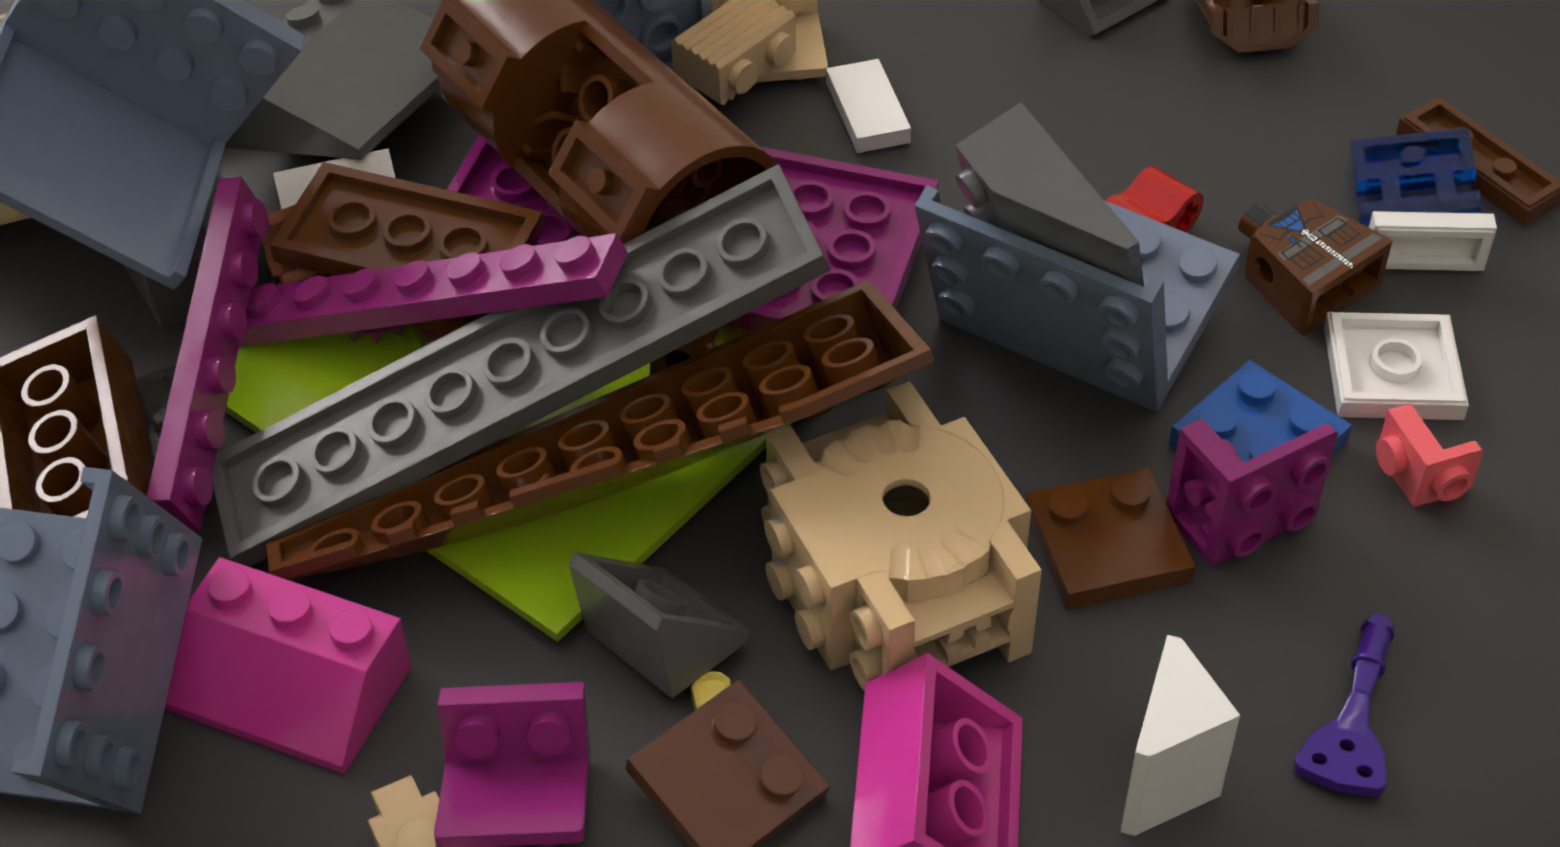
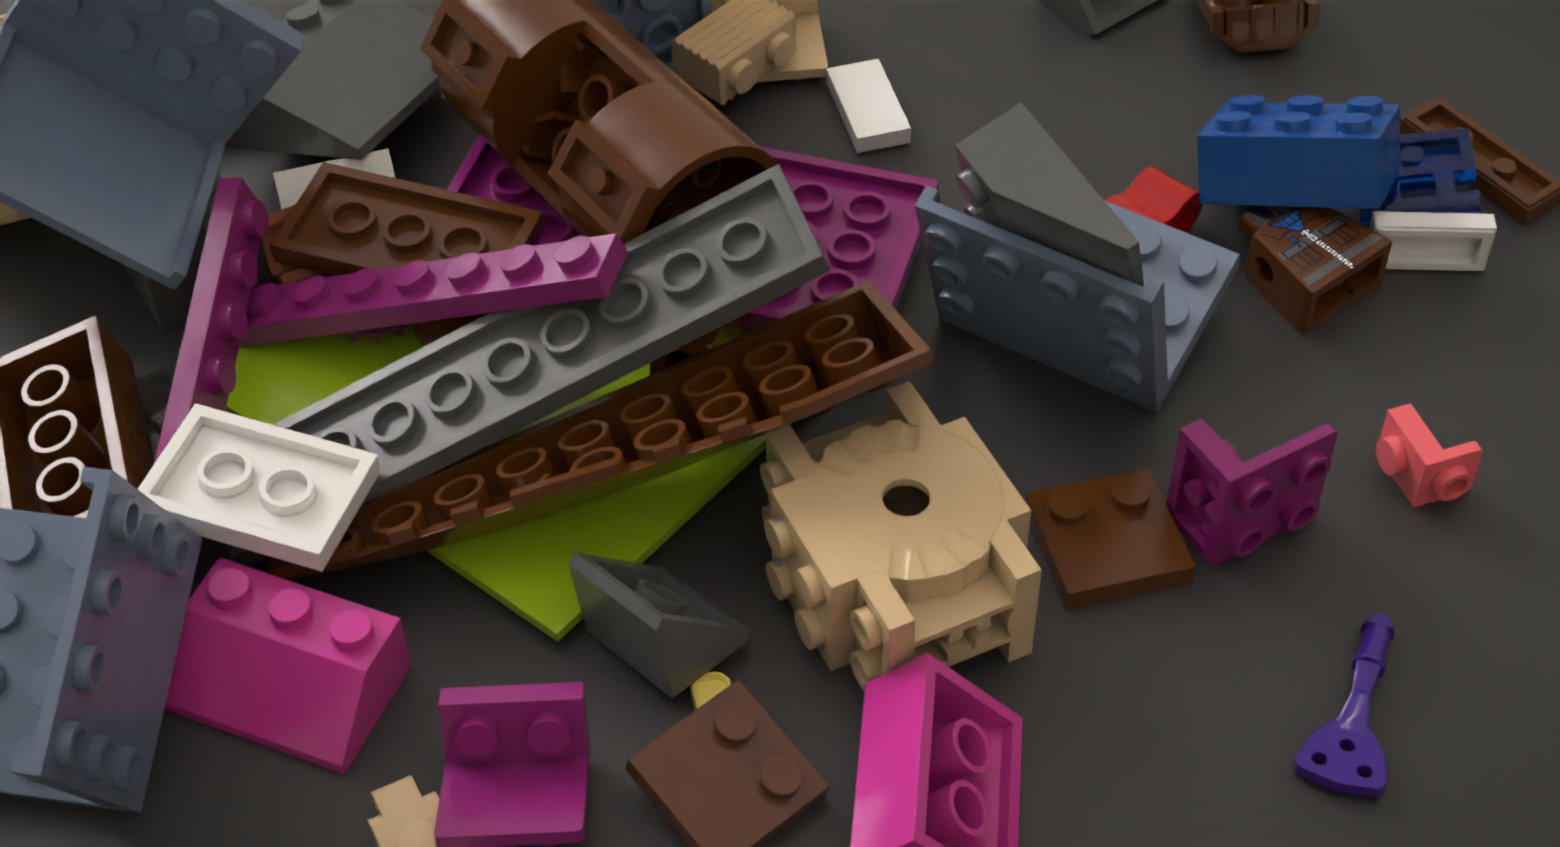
white slope [1120,635,1240,836] -> none
blue plate [1169,360,1352,462] -> none
white tile [1324,312,1469,420] -> none
none -> white plate [138,403,381,572]
none -> blue brick [1197,95,1400,209]

